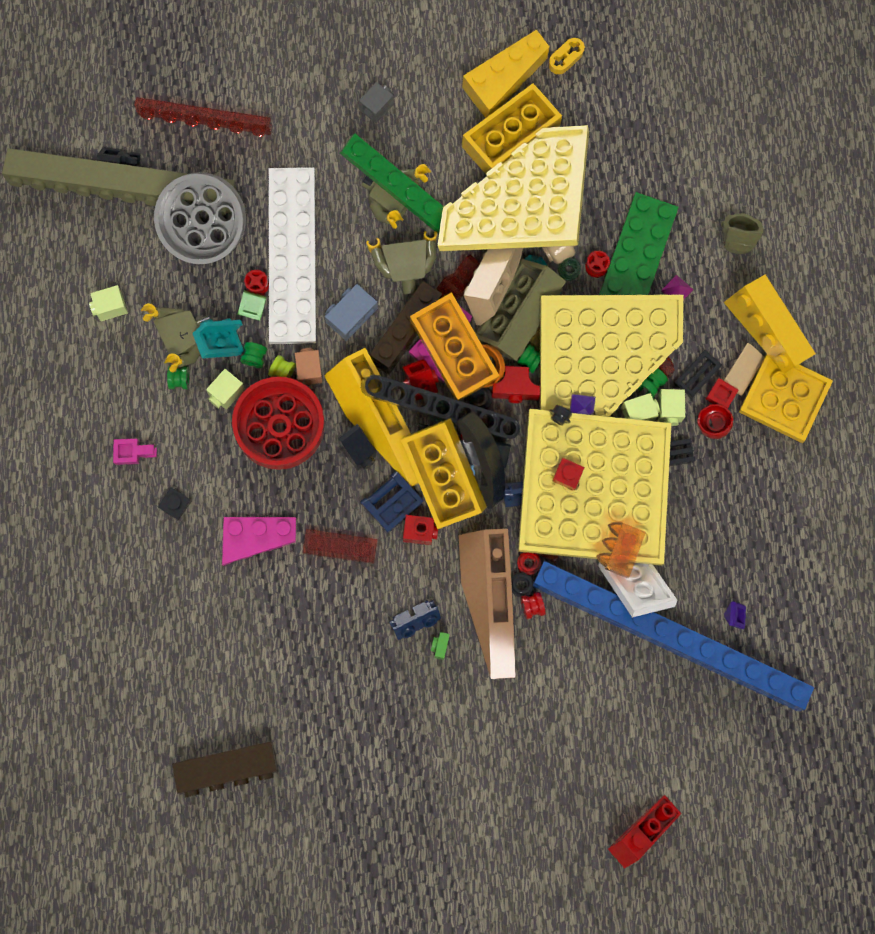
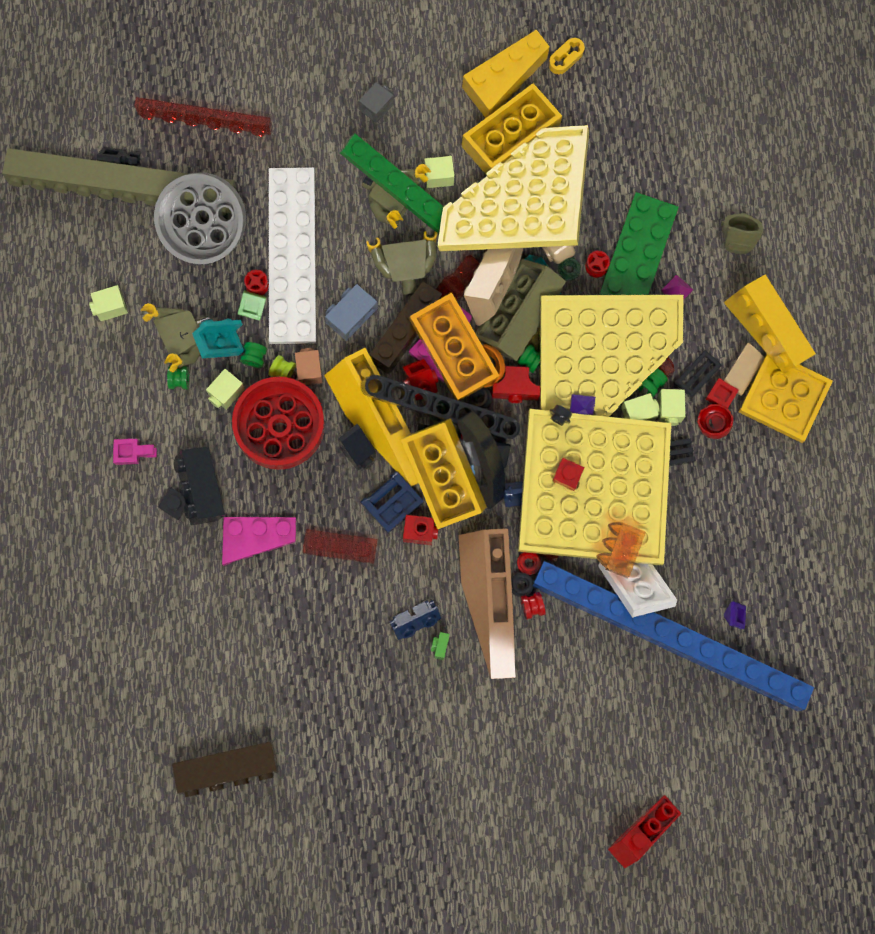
none -> black brick [174,446,225,525]
none -> yellowish green brick [424,156,454,188]

